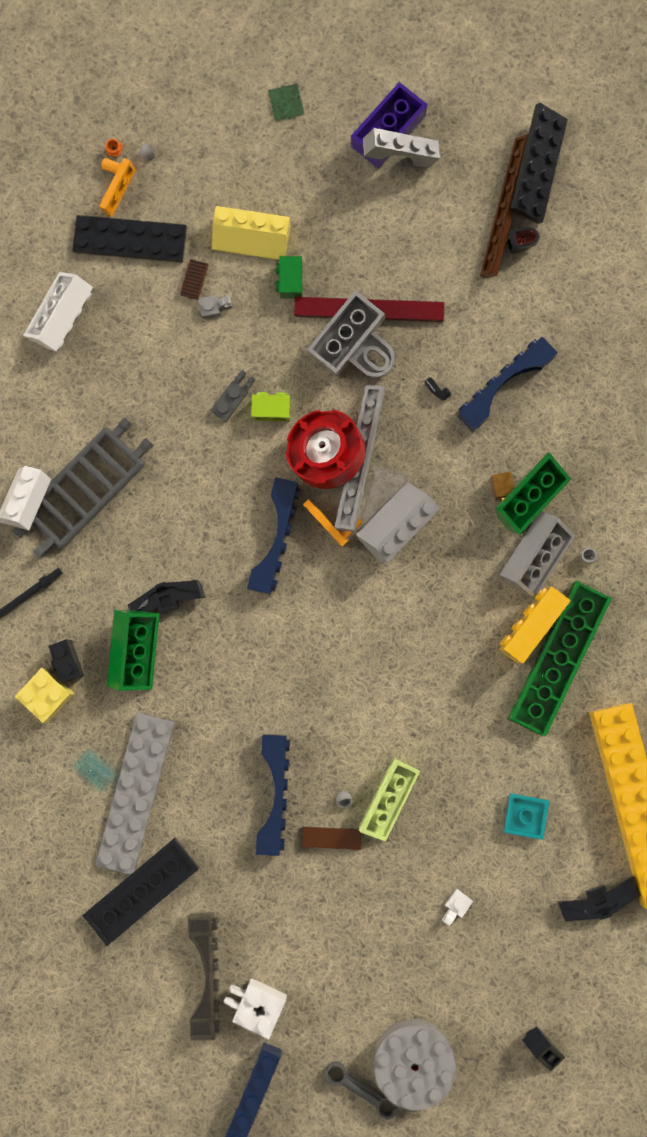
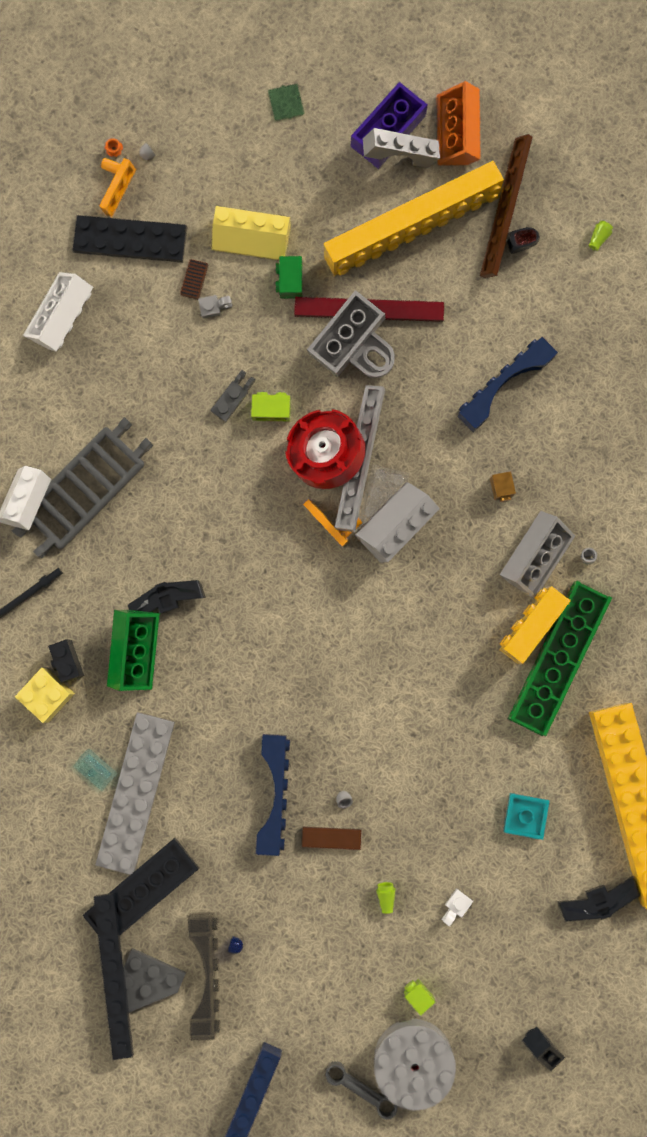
white hinge [224,979,287,1039] -> none
dark blue arch [247,477,301,595] -> none
yellowish green slope [358,757,420,842] -> none
black arm [425,377,451,401] -> none
green slope [495,452,571,535] -> none
black plate [510,103,568,224] -> none
none -> black plate [93,893,134,1060]
none -> dark grey plate [124,948,186,1012]
none -> clear blue hinge [227,936,243,954]
none -> yellow brick [324,160,504,276]
none -> lime cone [376,882,396,914]
none -> lime brick [404,979,436,1016]
none -> orange slope [437,81,480,165]
none -> lime cone [588,221,613,251]

